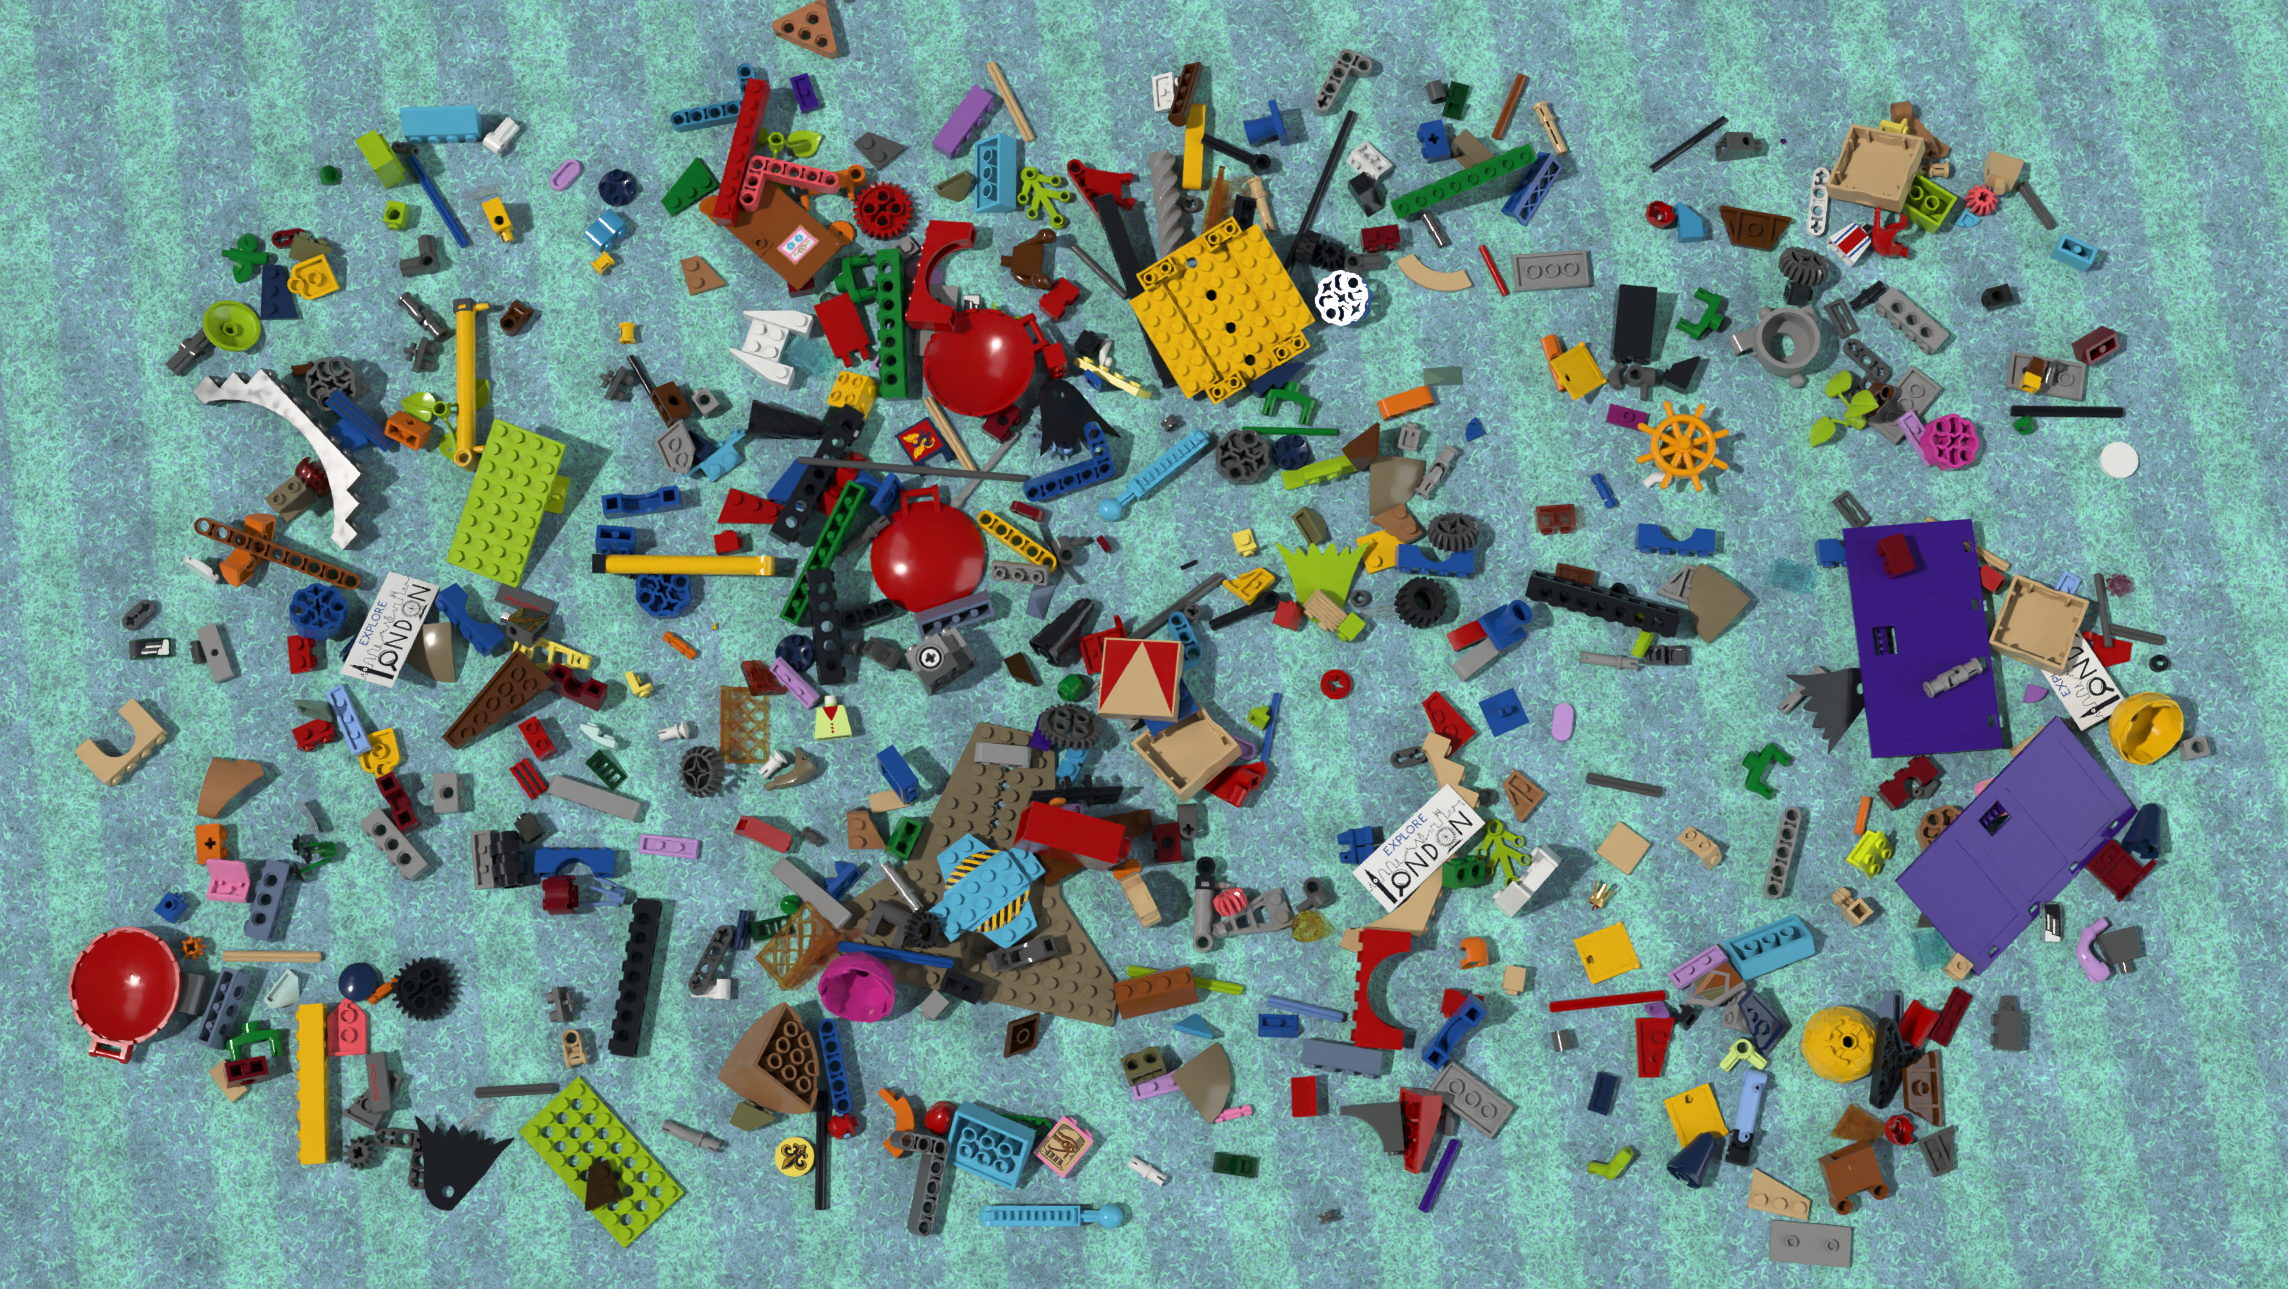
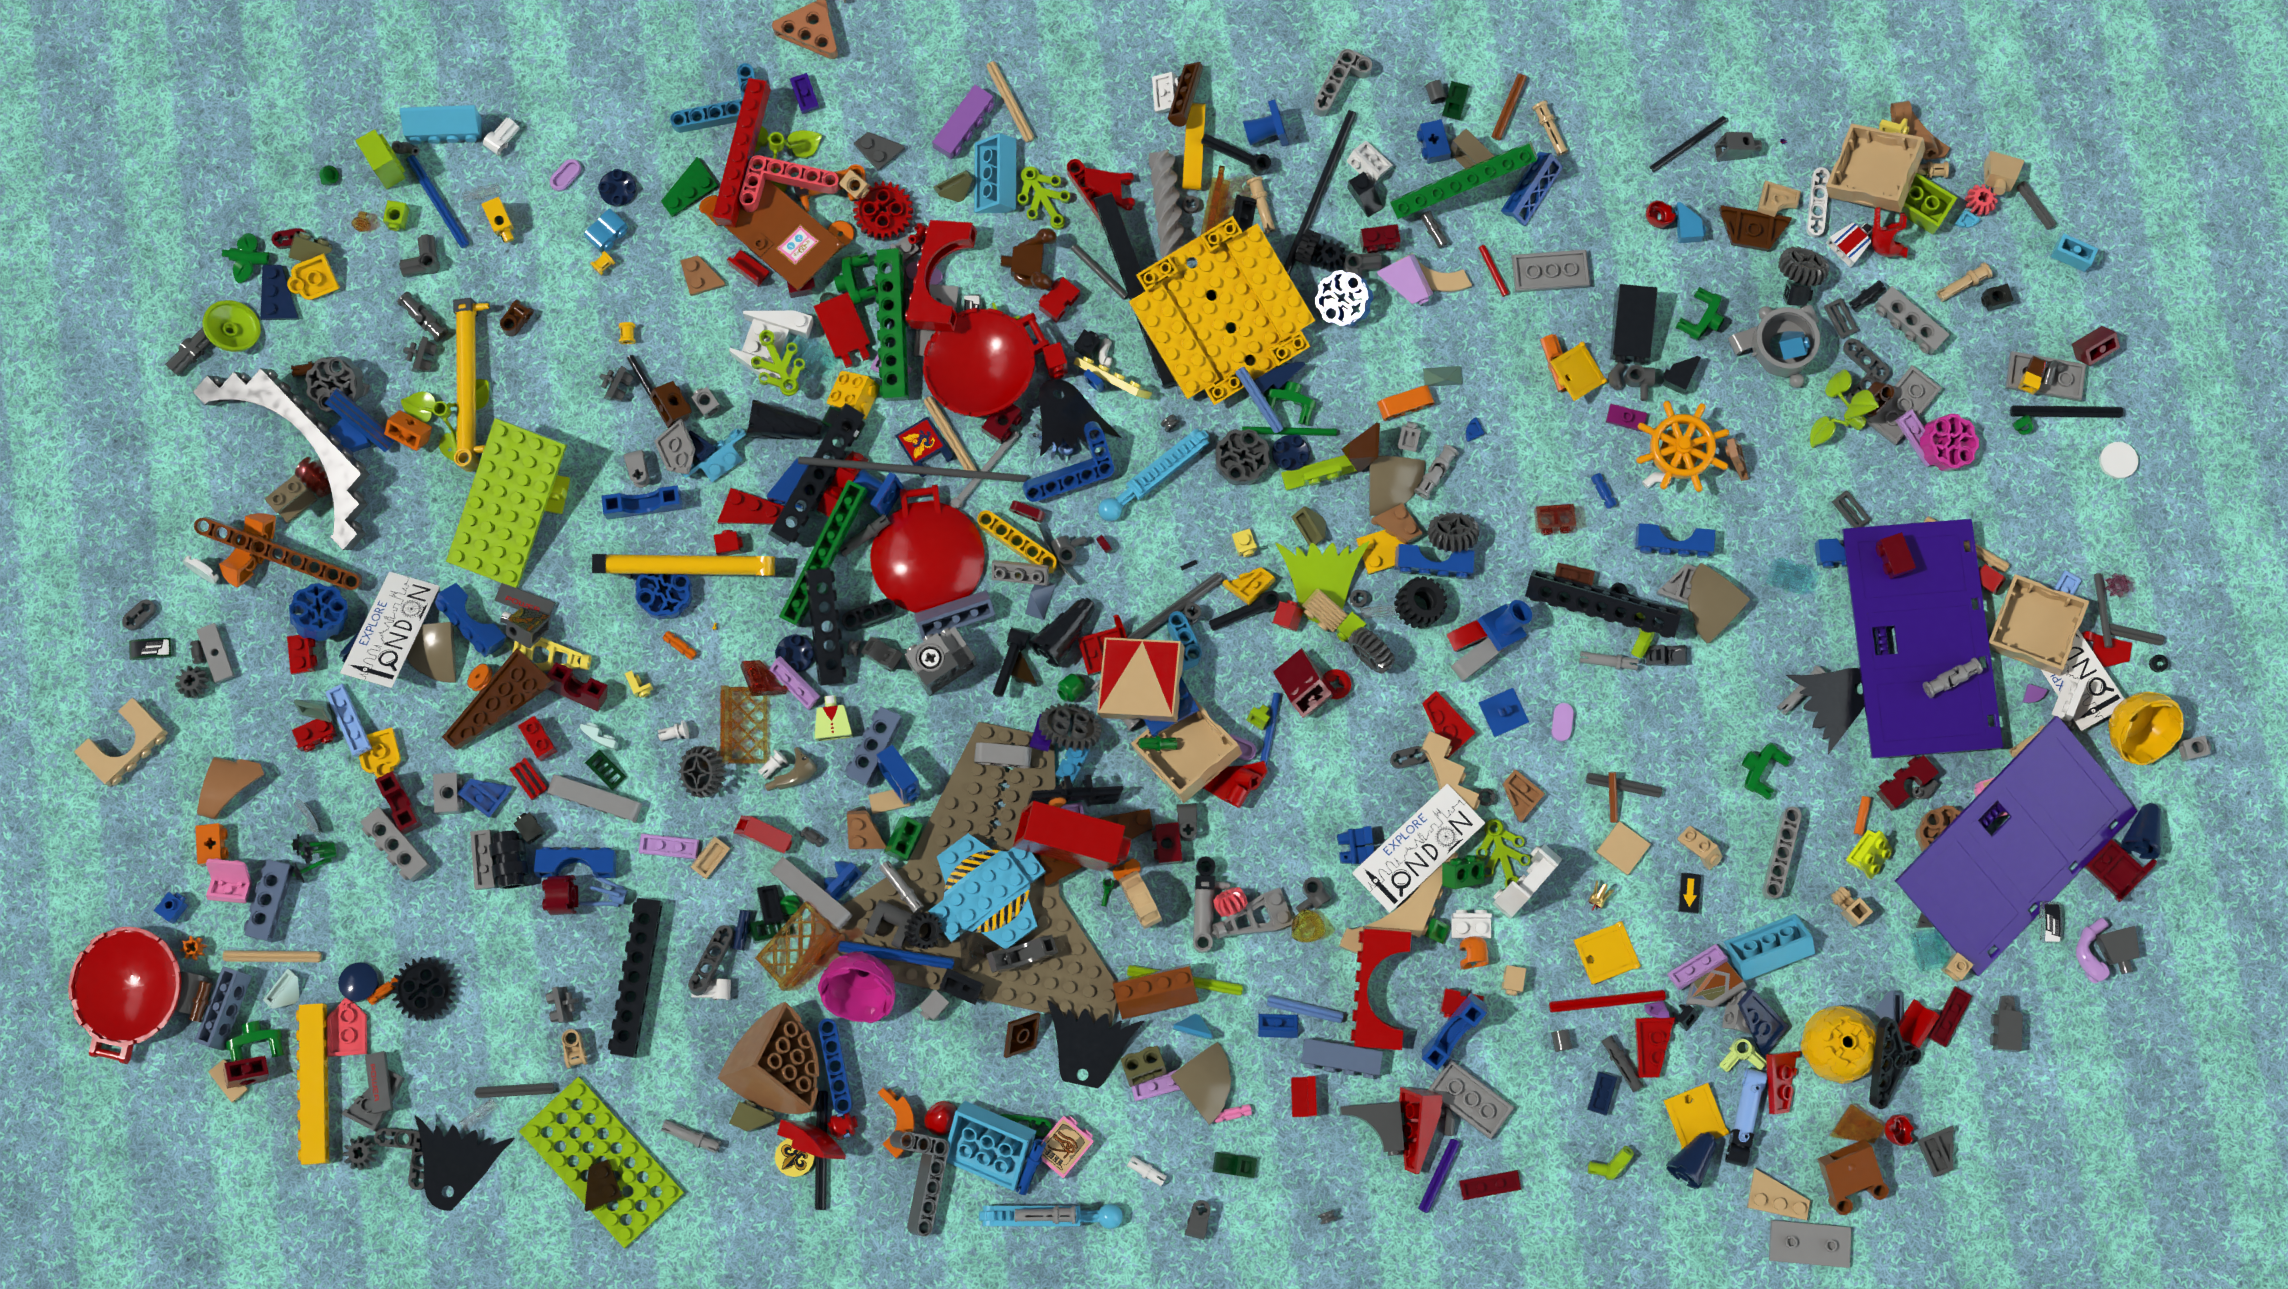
blue brick [595,525,637,555] -> none
reddish brown wing [1902,1050,1943,1127] -> none
none -> dark grey gear [175,666,210,699]
none -> reddish brown pin [189,980,213,1022]
none -> clear orange plate [352,211,371,232]
none -> blue wing [457,778,512,818]
none -> orange piece [467,663,493,691]
none -> light grey piece [624,449,650,488]
none -> tan tile [690,836,730,879]
none -> red panel [727,250,770,287]
none -> lime plant [751,330,805,396]
none -> black tile [757,885,784,926]
none -> red slope [777,1119,846,1160]
none -> tan brick [838,169,870,200]
none -> sand blue brick [845,706,903,788]
none -> red arm [908,223,927,244]
none -> black axle [993,627,1030,697]
none -> blue pin [1015,1139,1046,1195]
none -> light grey pin [1015,1206,1076,1224]
none -> black piece [1047,1000,1144,1089]
none -> green hand [1101,878,1114,907]
none -> green axle [1138,736,1177,751]
none -> dark grey piece [1184,1200,1210,1240]
none -> medium blue axle [1236,367,1284,433]
none -> dark red slope [1273,648,1337,718]
none -> dark grey gear [1348,627,1395,674]
none -> lavender slope [1377,254,1433,305]
none -> green plate [1425,918,1450,944]
none -> white bracket [1451,910,1492,939]
none -> dark red tile [1459,1170,1522,1200]
none -> dark grey pin [1601,1035,1644,1092]
none -> dark orange piece [1608,772,1618,823]
none -> black tile [1678,873,1701,914]
none -> medium nougat wing [1725,438,1749,481]
none -> tan tile [1757,180,1801,217]
none -> red wing [1766,1051,1800,1114]
none -> dark azure slope [1779,331,1810,360]
none -> tan pin [1936,262,1992,302]
none -> white bracket [2052,679,2087,722]

